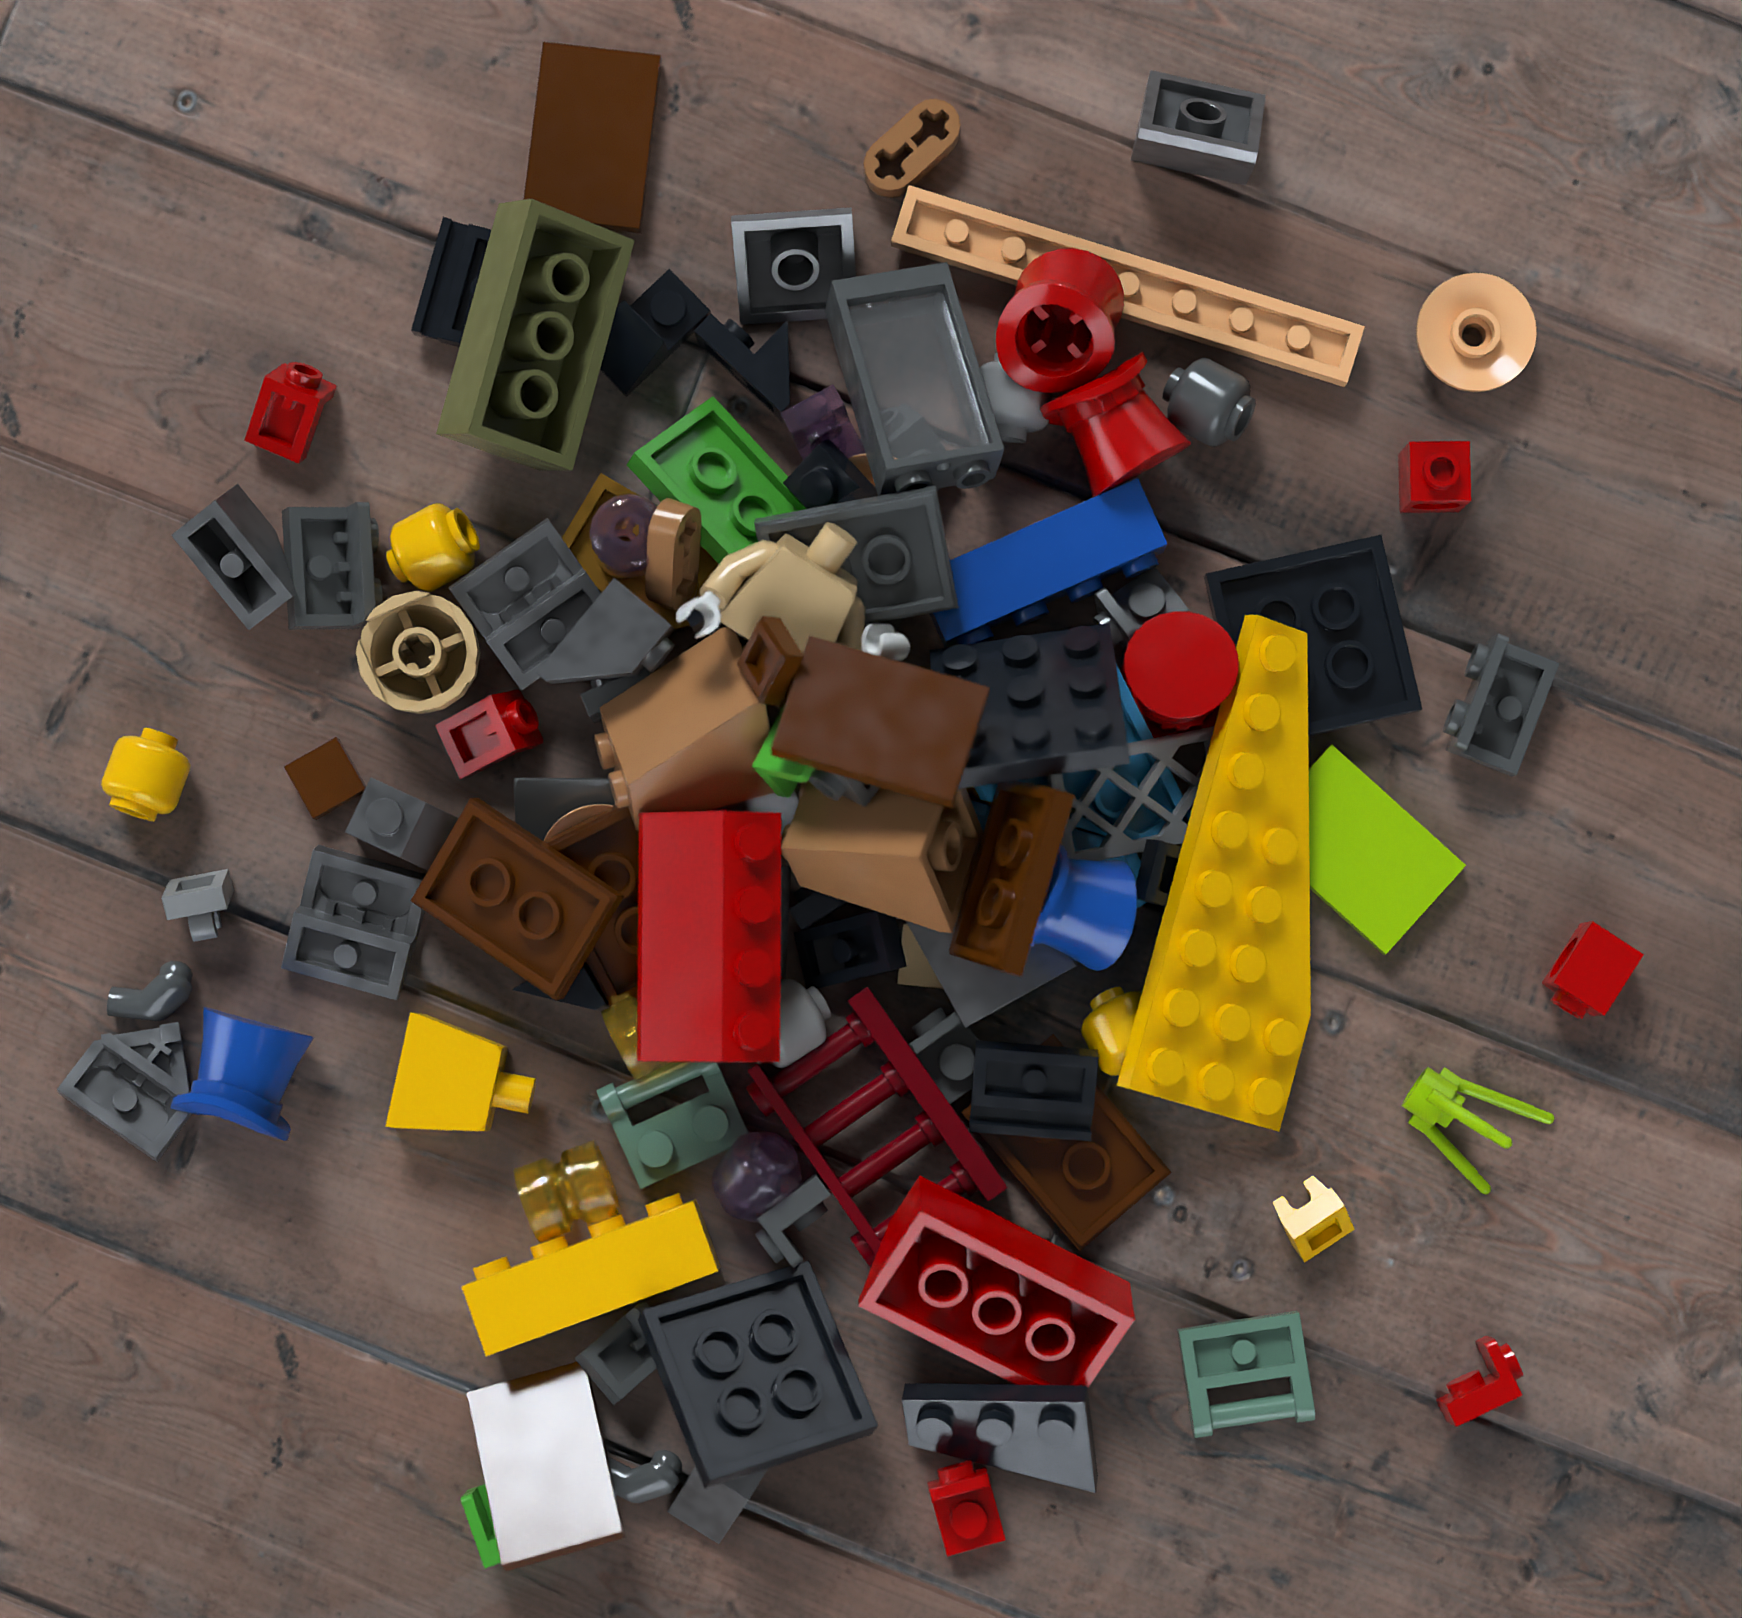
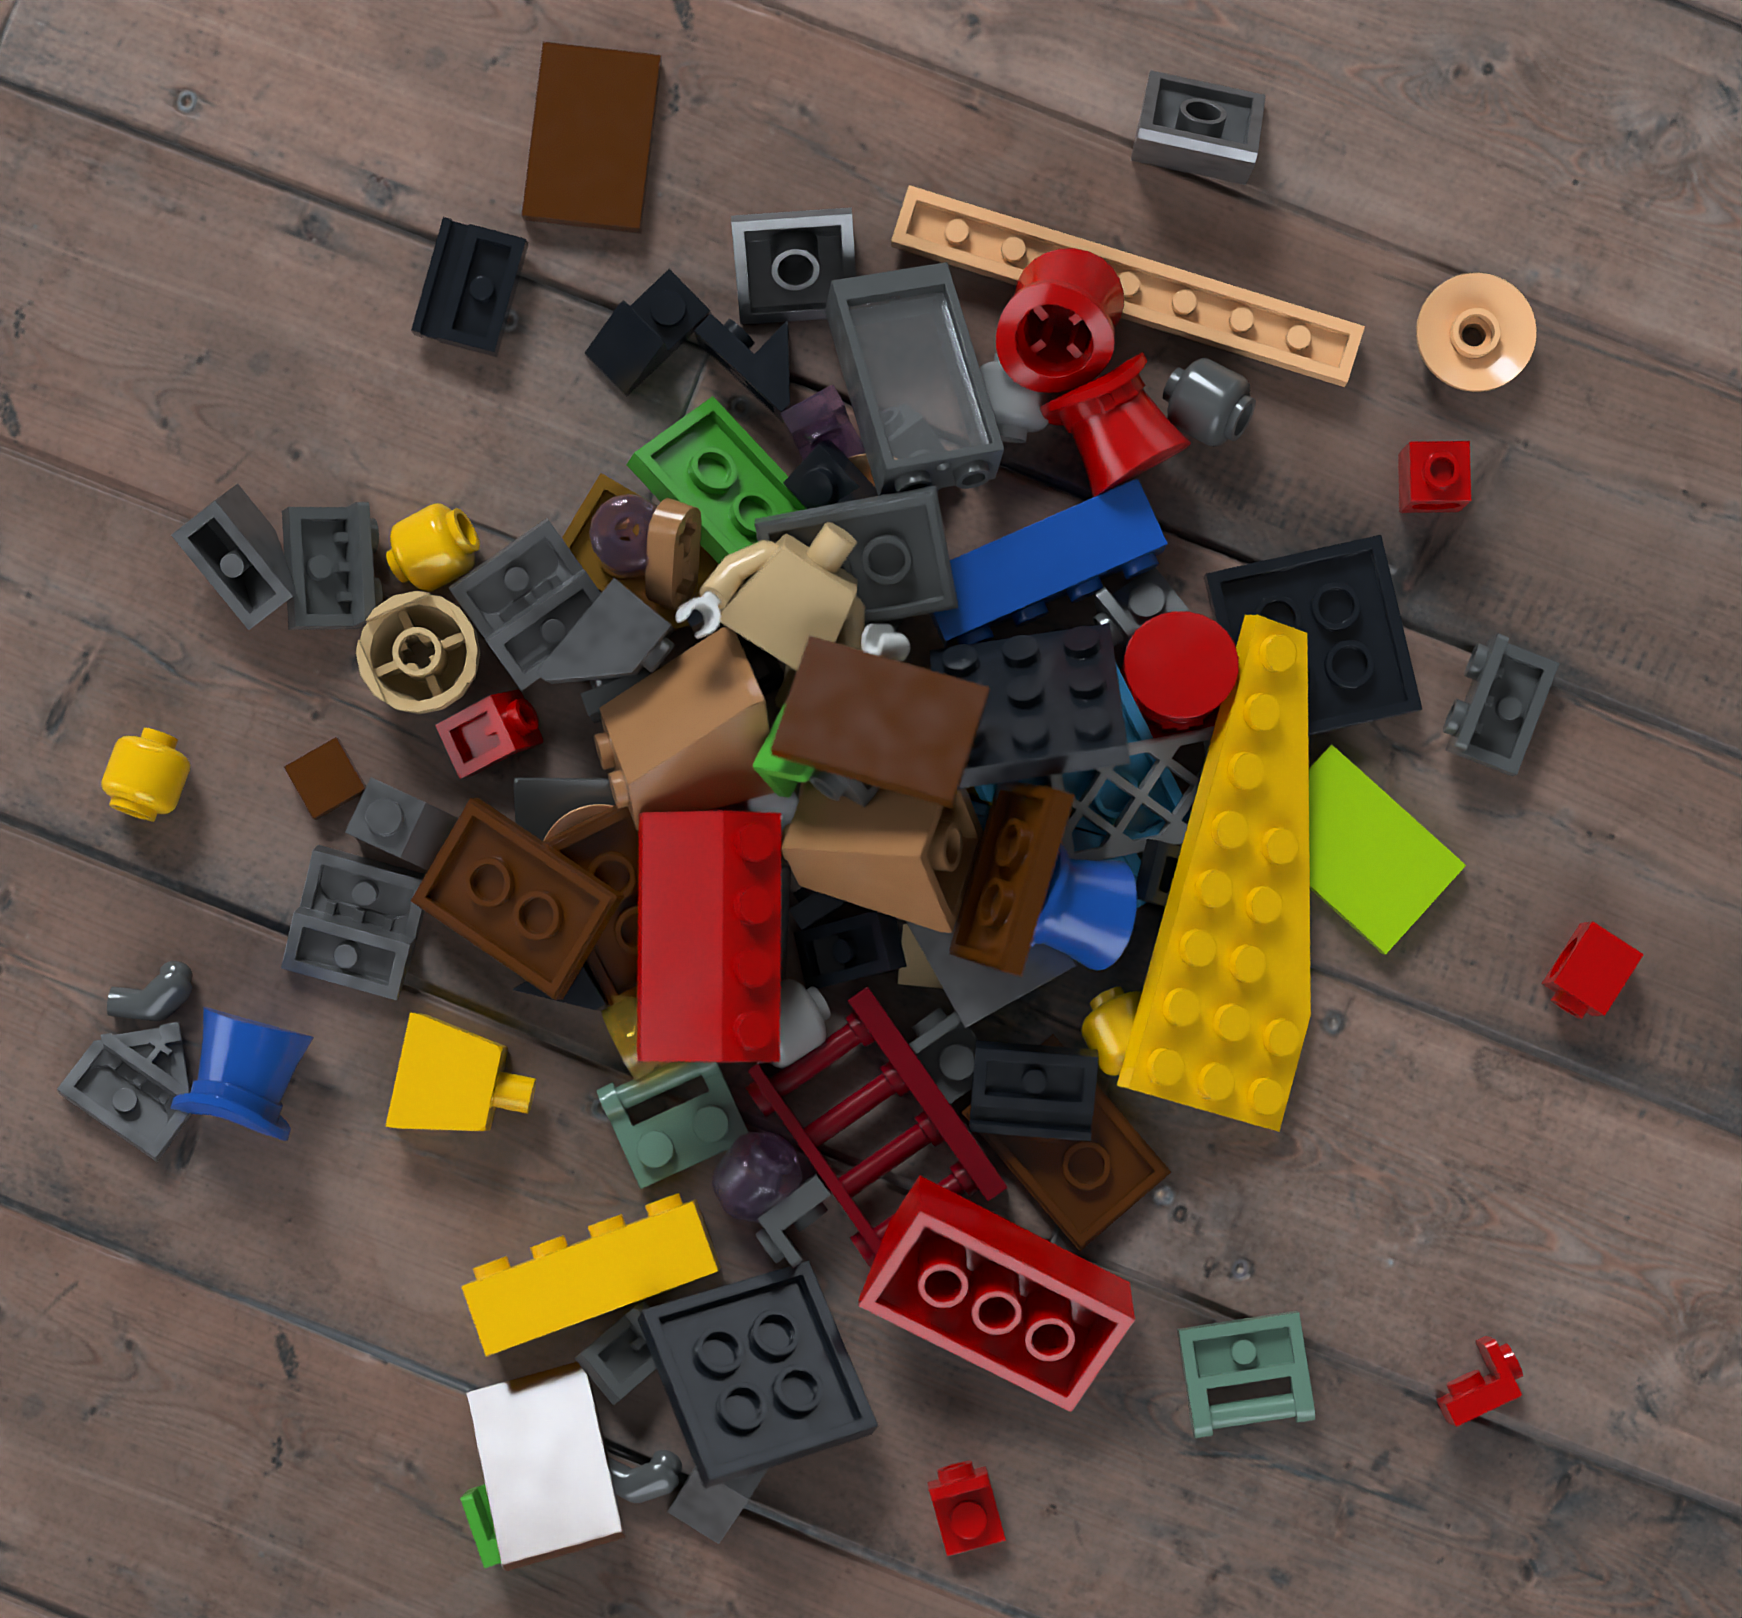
light grey tile [161,869,234,942] -> none
red bracket [244,362,337,464] -> none
olive brick [436,199,635,471] -> none
clear yellow wheel [514,1140,621,1243] -> none
reddish brown tile [737,616,805,705] -> none
medium nougat beam [864,98,961,198] -> none
wing [902,1383,1098,1493] -> none
yellow tile [1273,1176,1355,1263] -> none
lime plant [1401,1066,1555,1195] -> none

